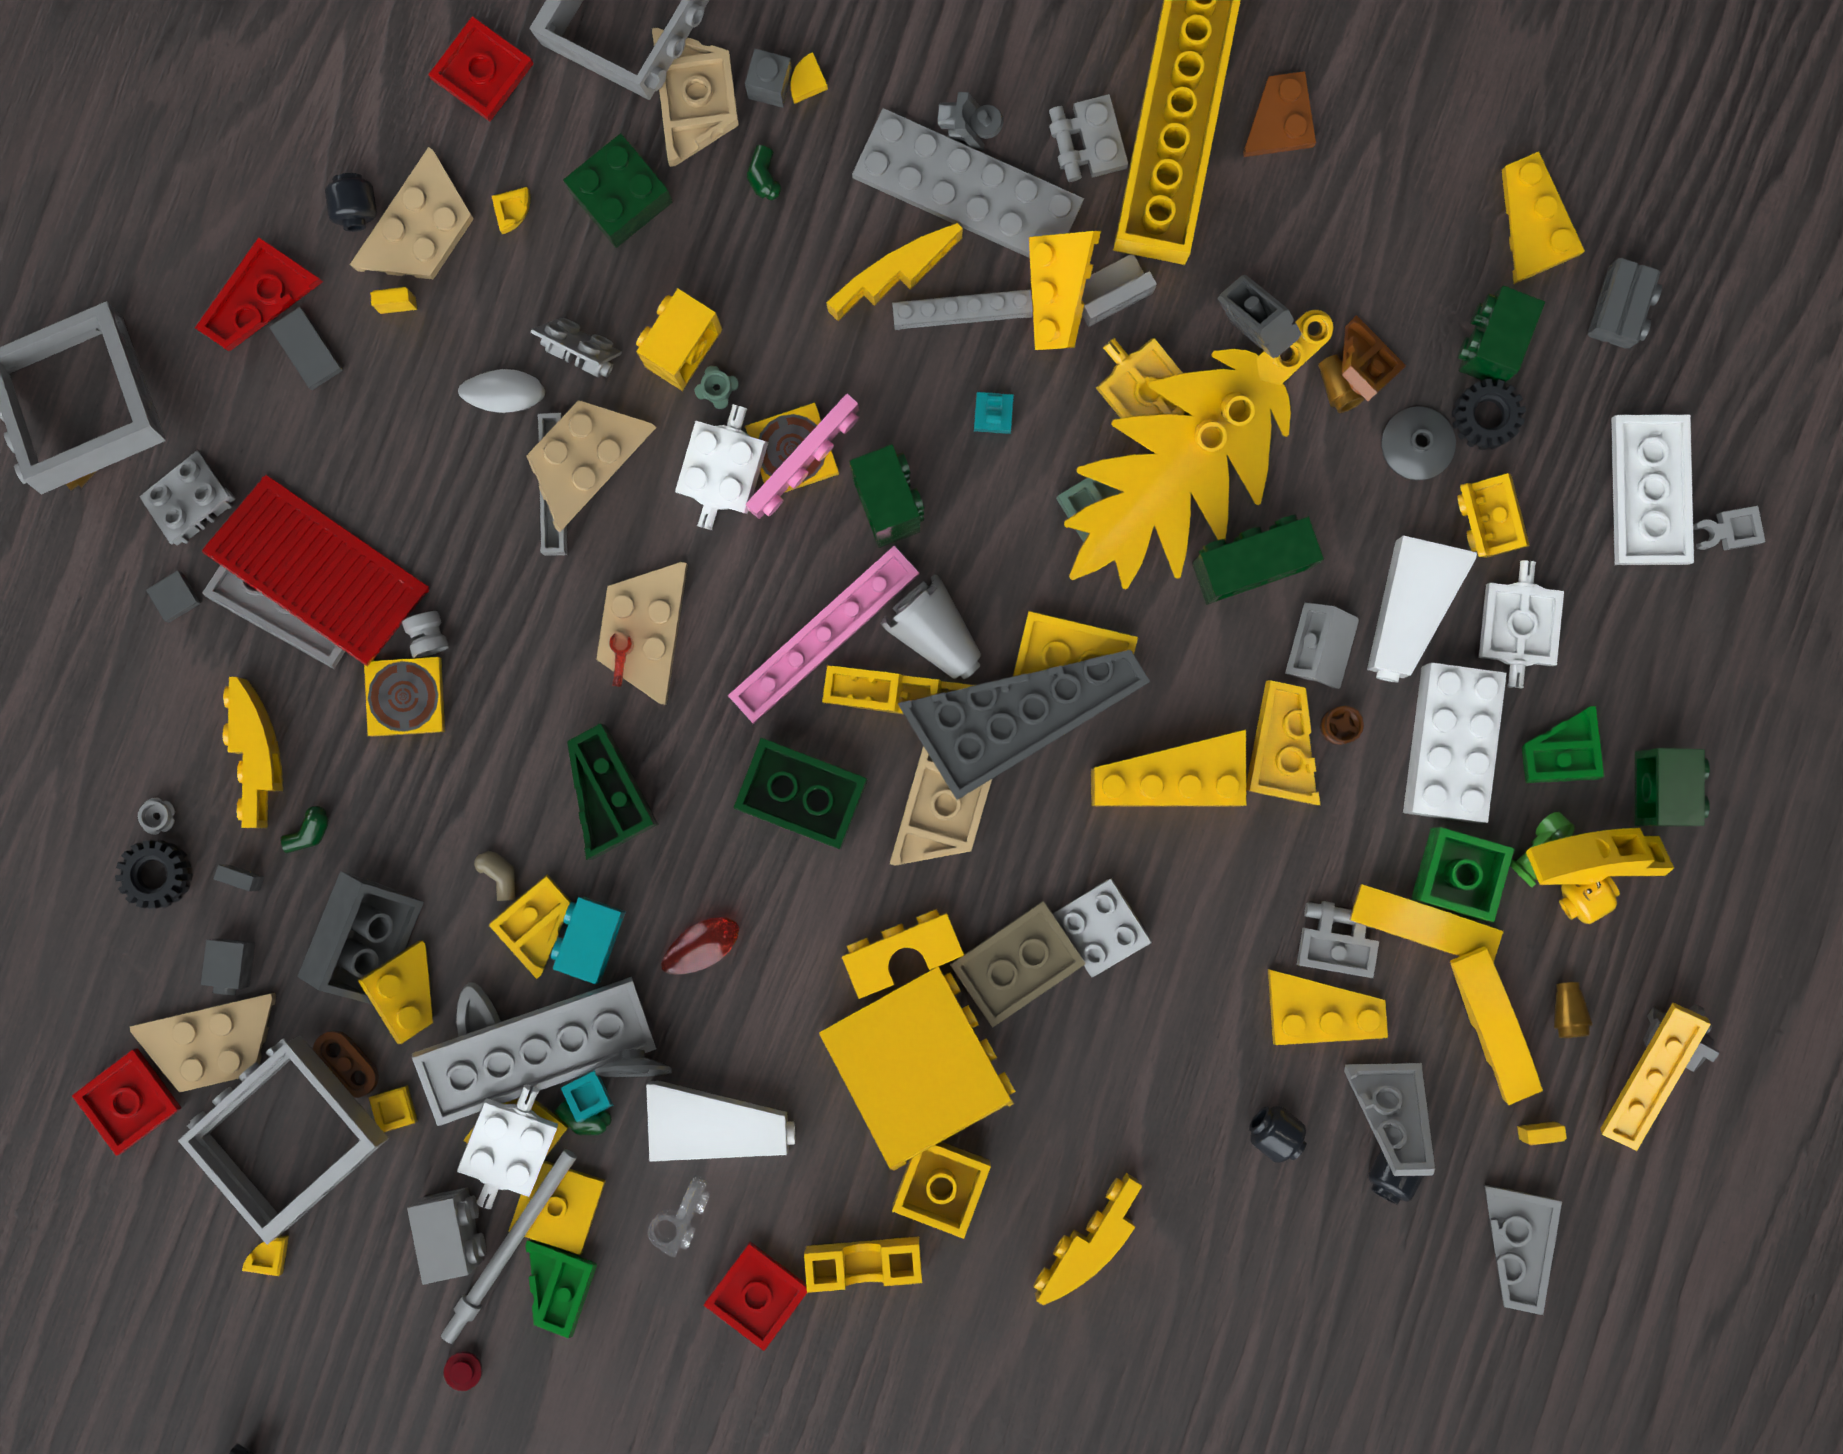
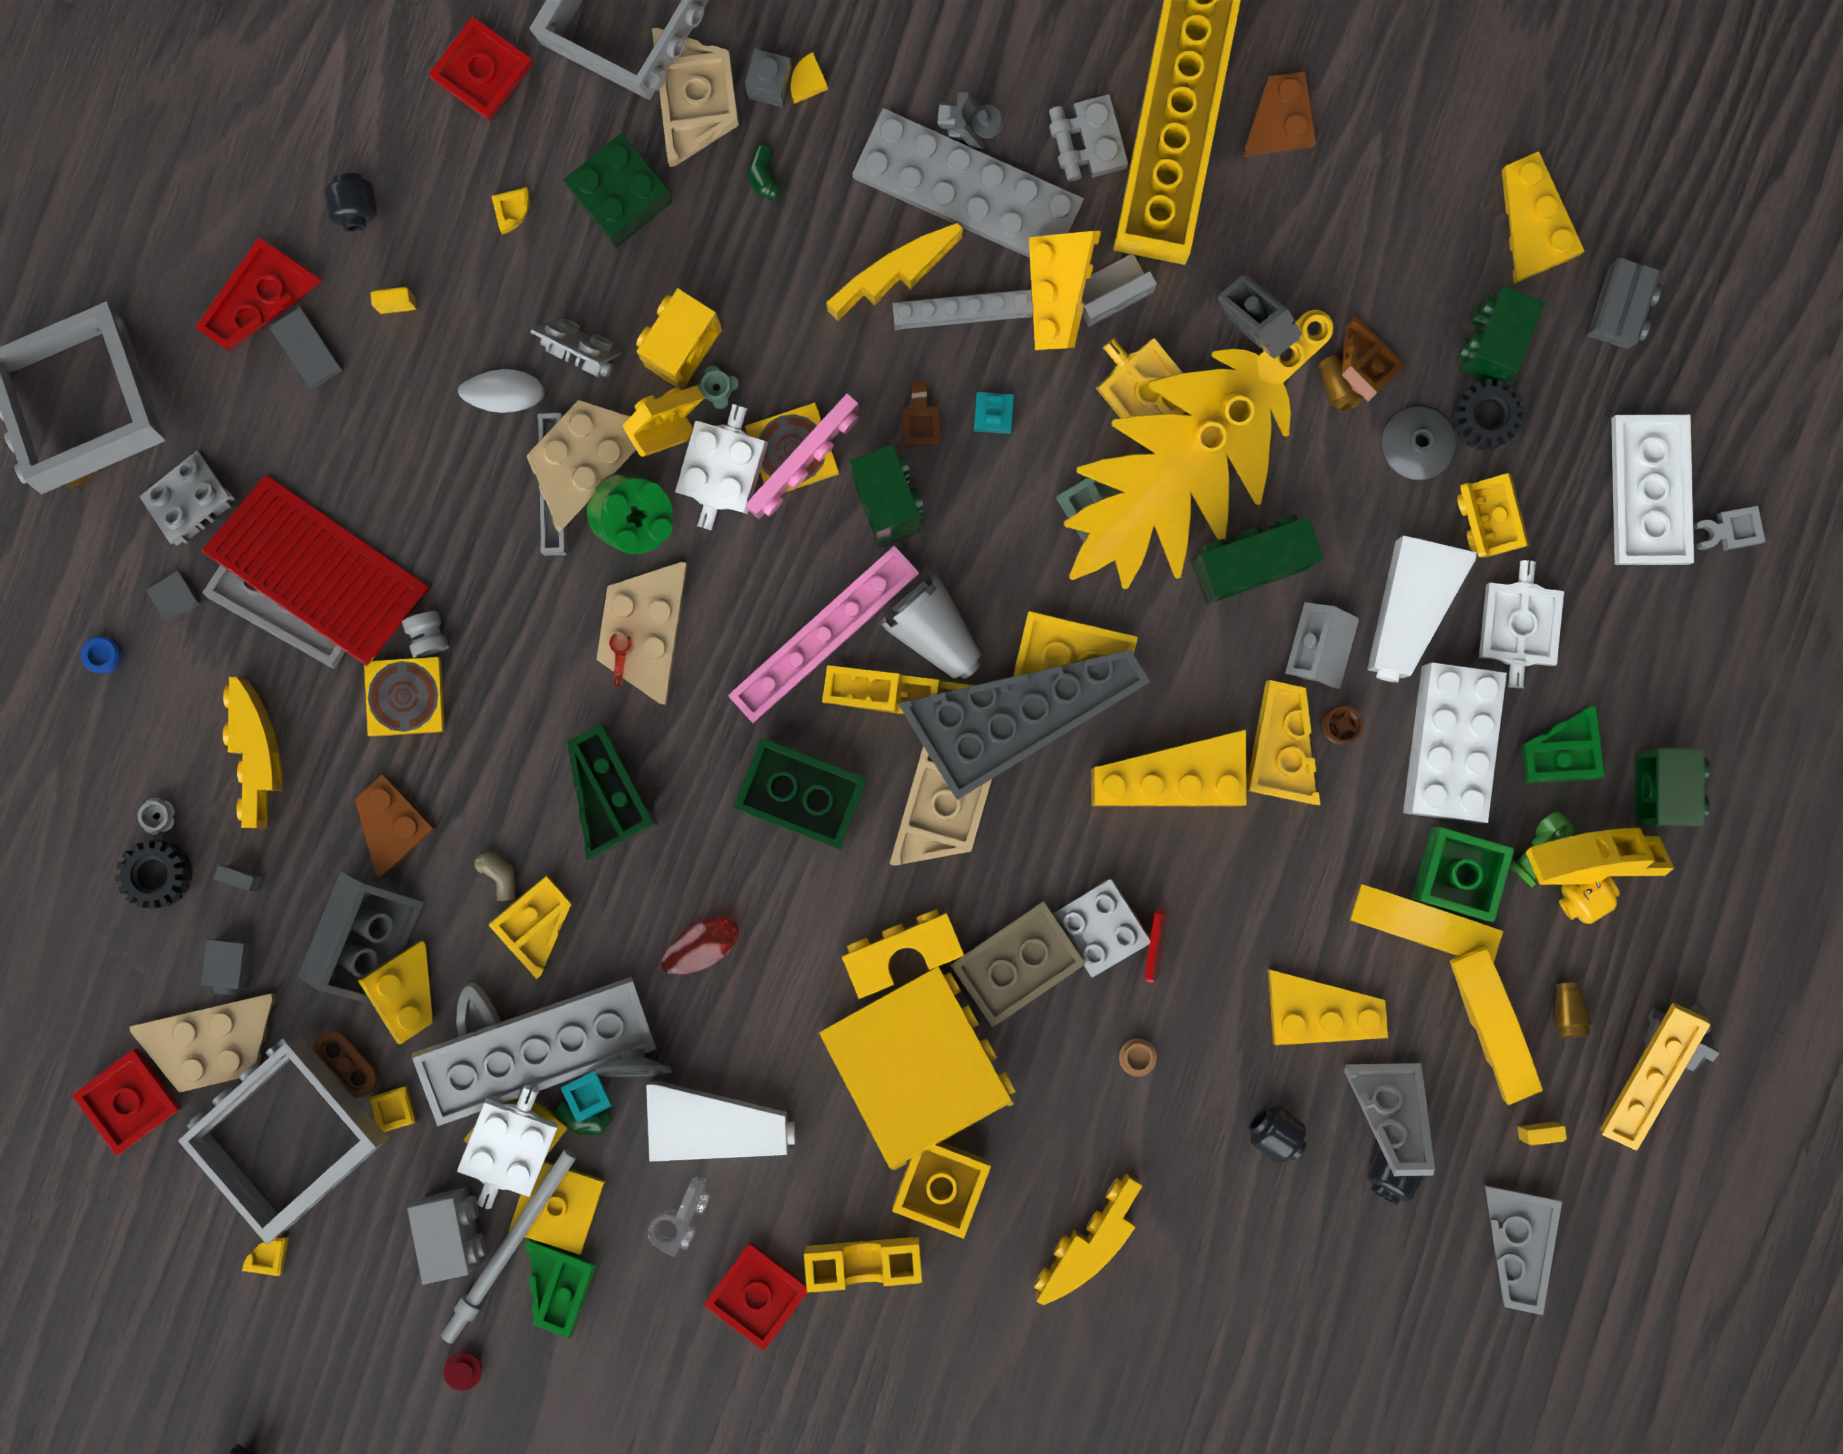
dark green arm [281,806,329,854] -> none
tan wing [350,147,474,279] -> none
teal brick [551,897,626,984] -> none
light grey plate [1296,901,1379,978] -> none
none -> blue tile [81,636,123,674]
none -> dark orange wing [355,774,436,878]
none -> green brick [587,473,673,554]
none -> yellow bracket [622,385,705,457]
none -> reddish brown plate [902,381,941,447]
none -> medium nougat plate [1119,1038,1157,1077]
none -> red piece [1144,909,1168,983]

